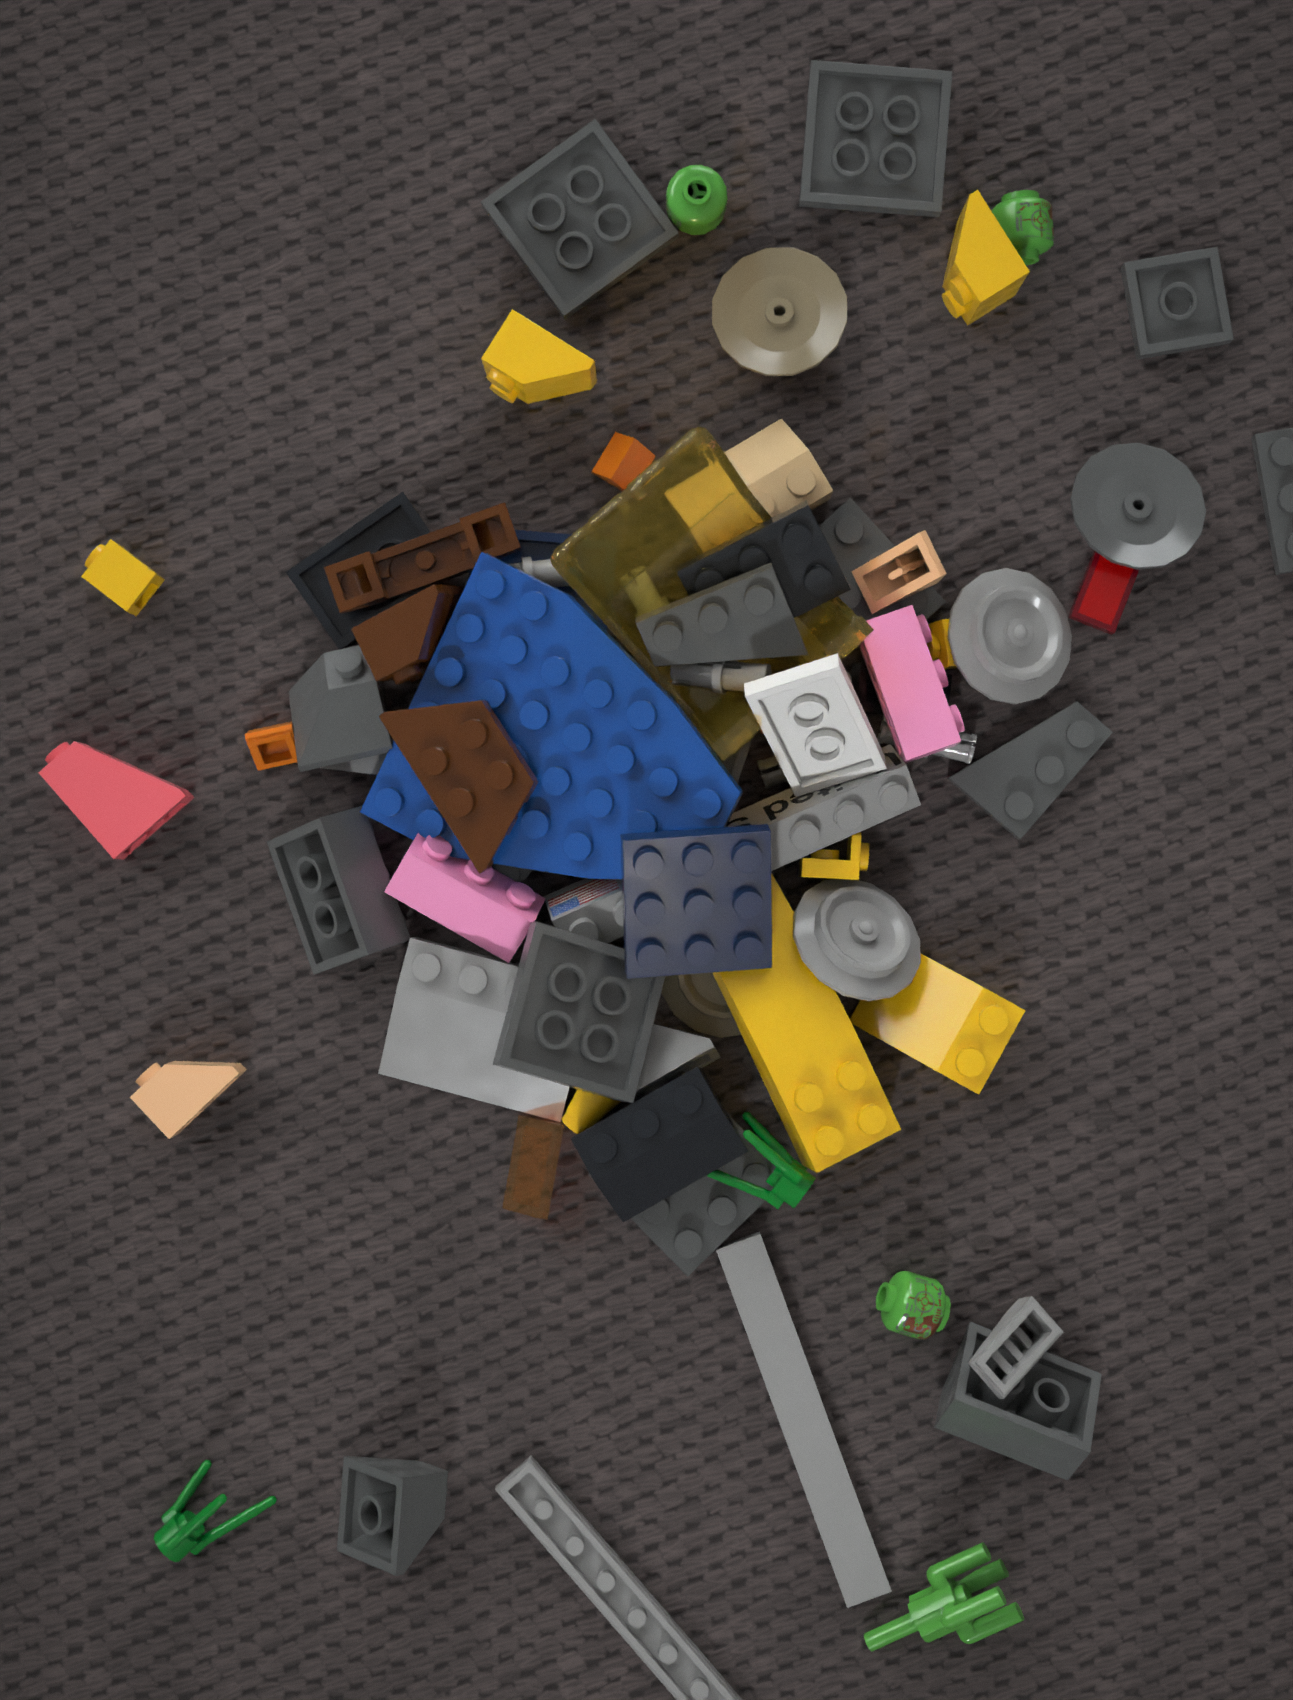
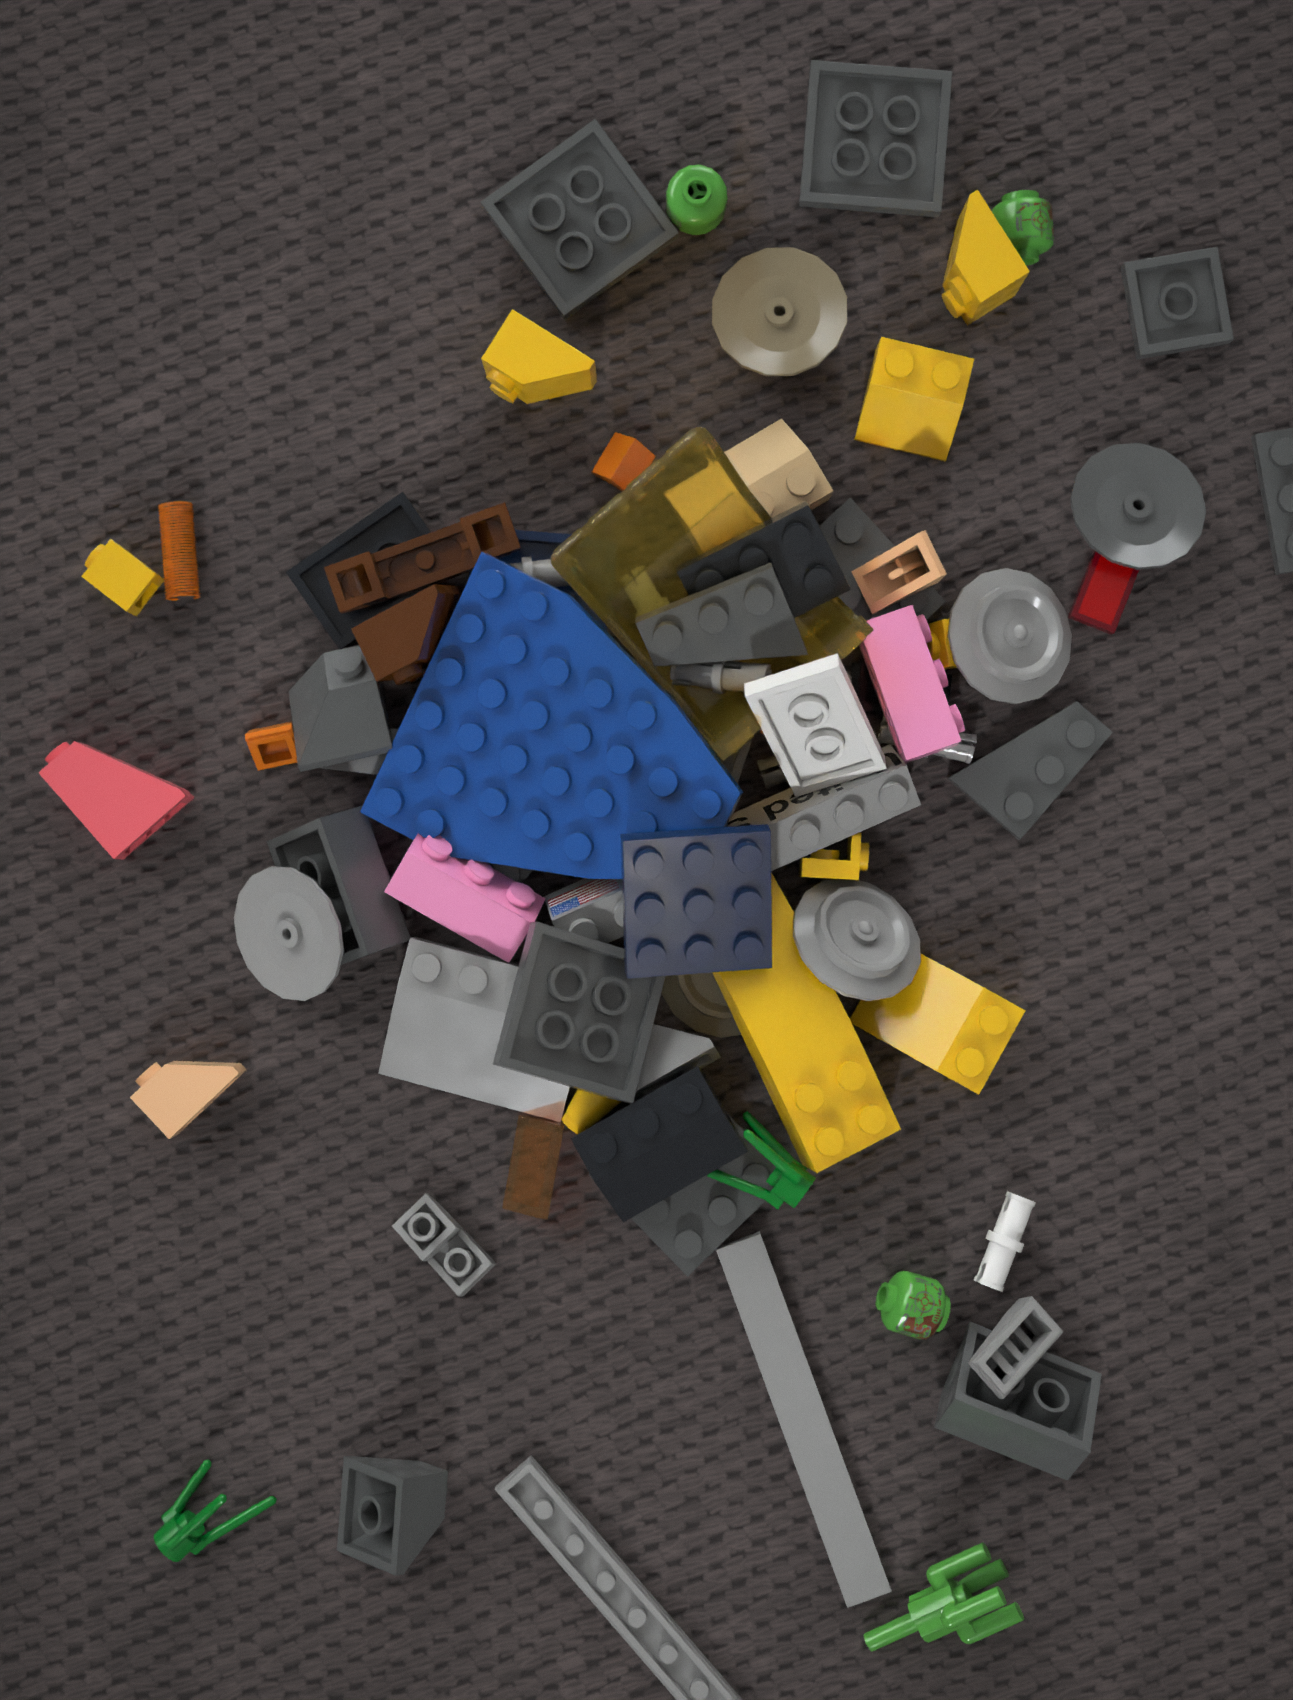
reddish brown wing [379,700,539,874] -> none
none -> orange piece [158,501,201,601]
none -> light grey piece [234,866,344,1001]
none -> light grey slope [392,1193,497,1297]
none -> yellow slope [854,337,974,462]
none -> white pin [974,1191,1036,1292]

